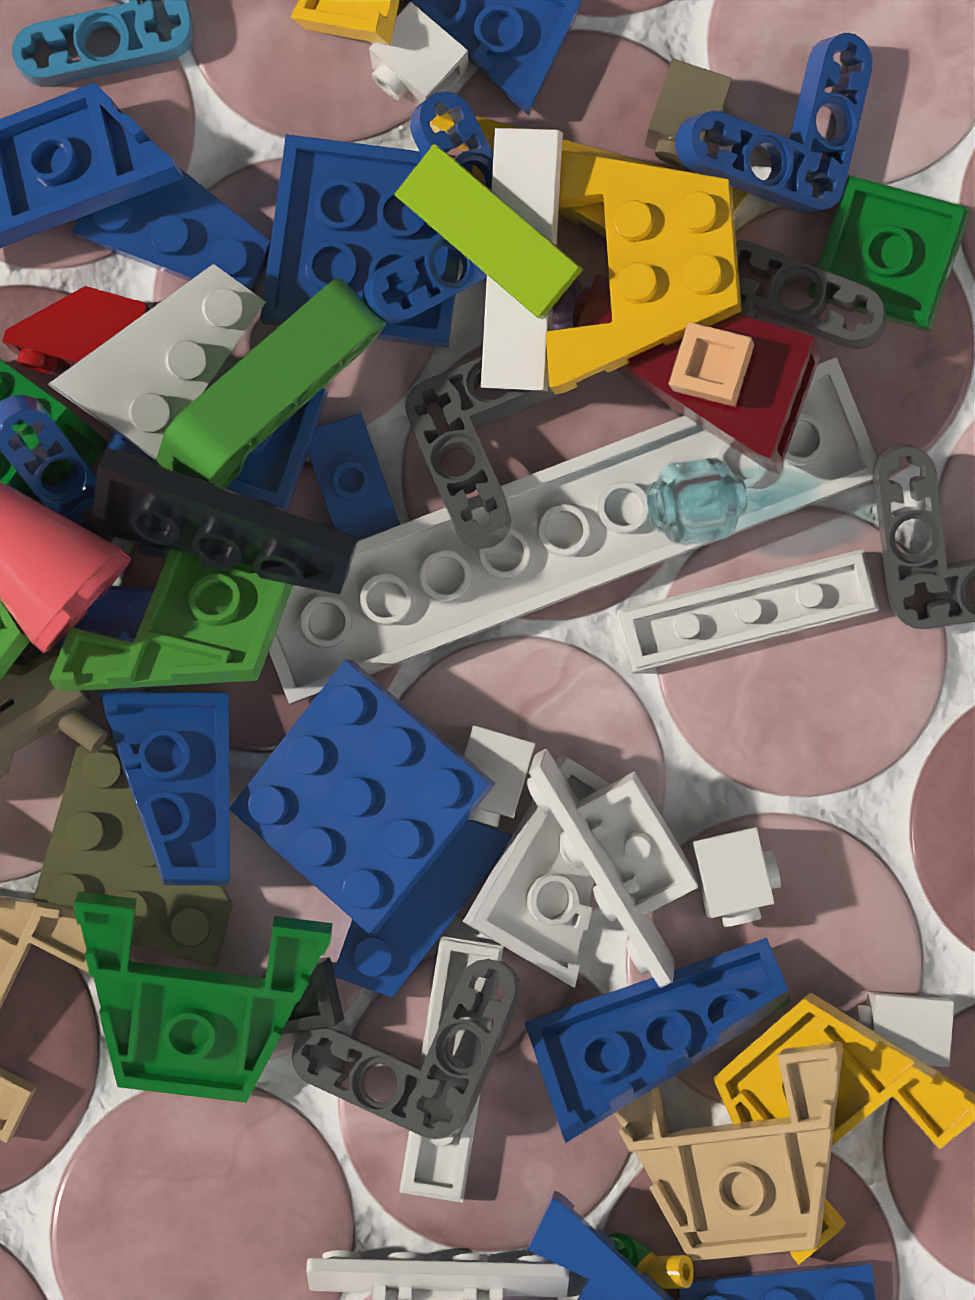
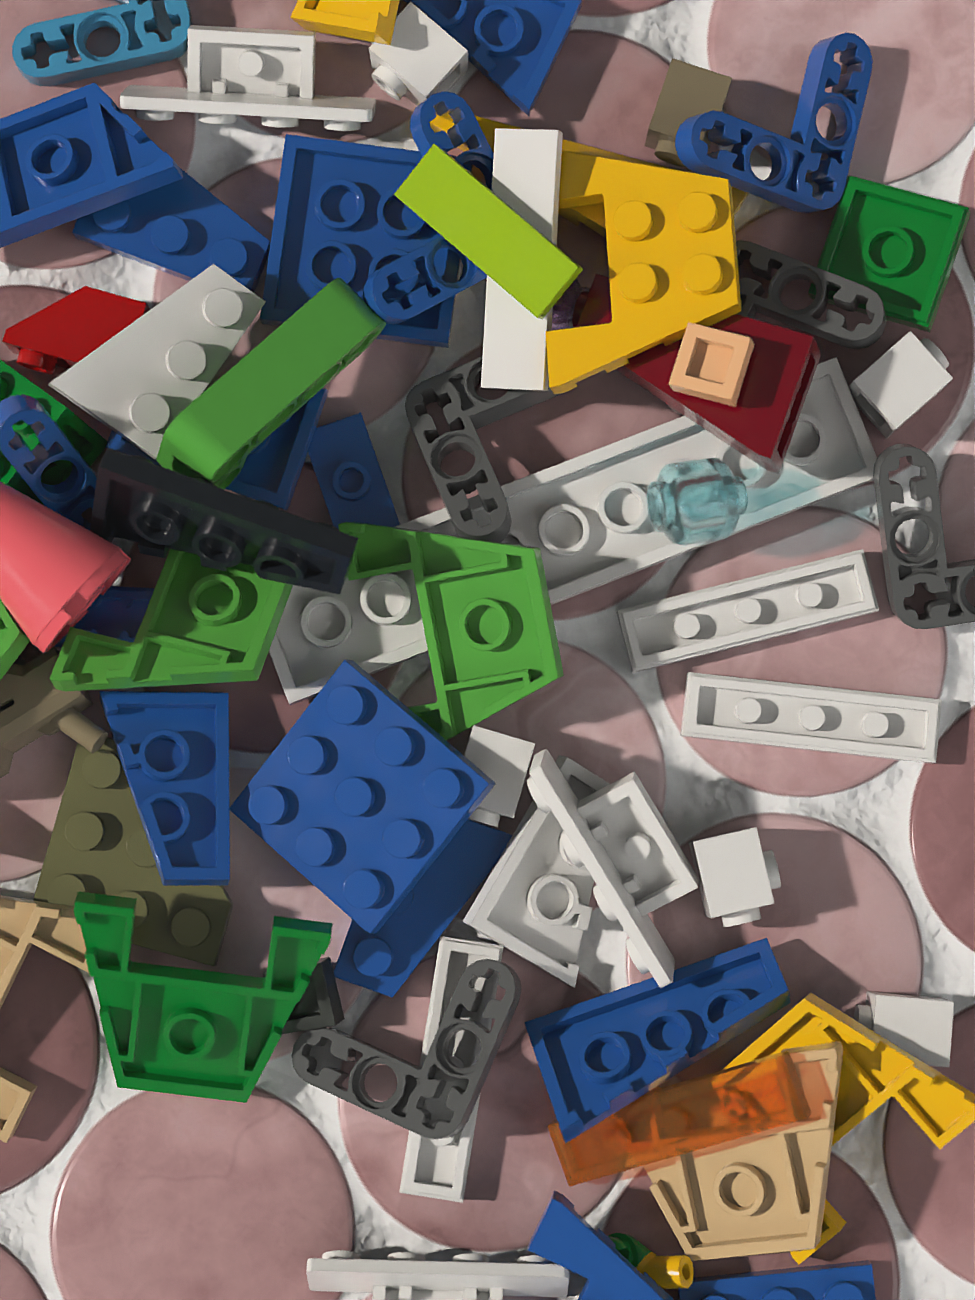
none -> white bracket [120,25,376,131]
none -> bright green wing [338,521,564,741]
none -> clear orange tile [547,1050,811,1187]
none -> white tile [681,672,942,764]
none -> white brick [849,331,953,439]

